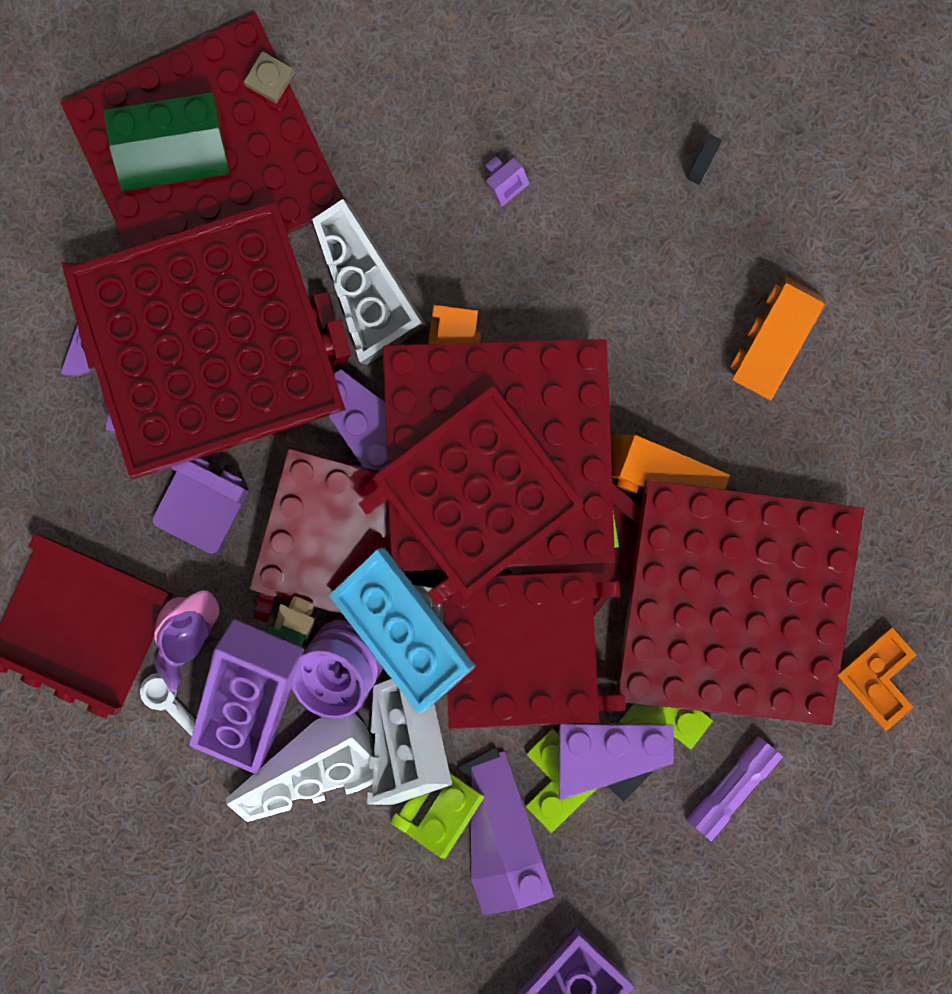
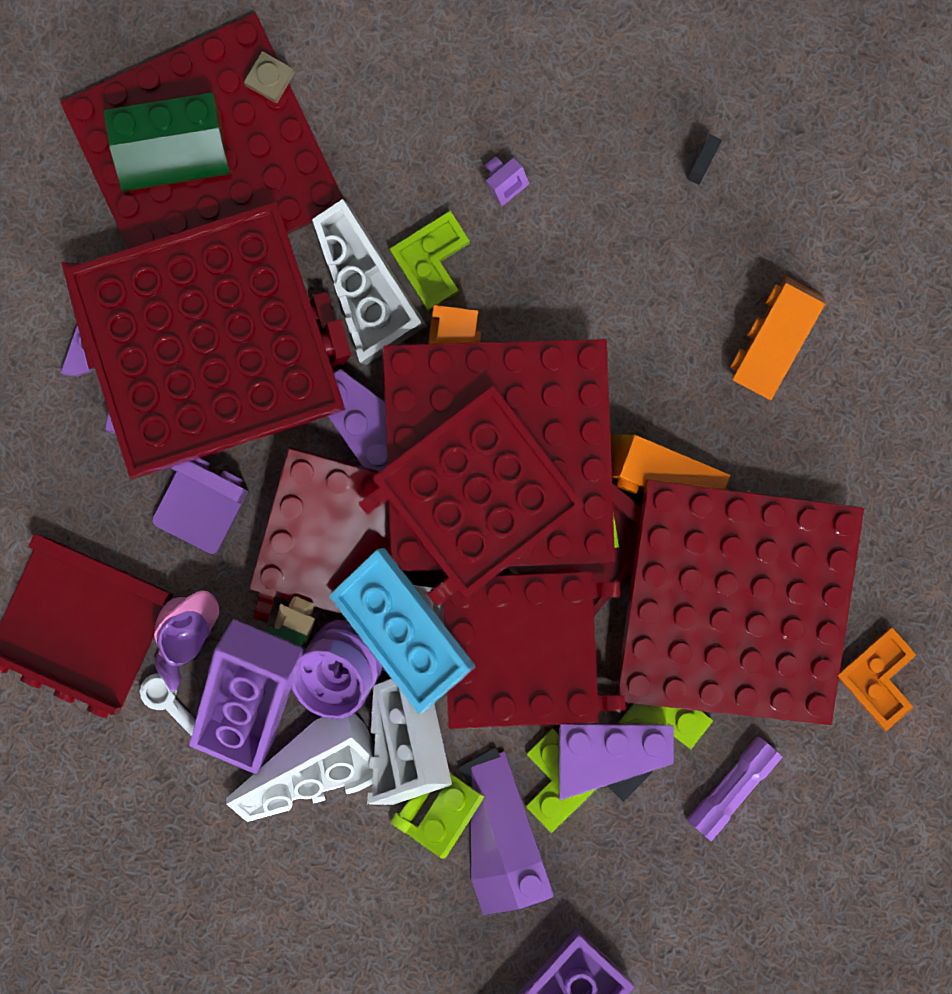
none -> lime plate [389,211,470,312]

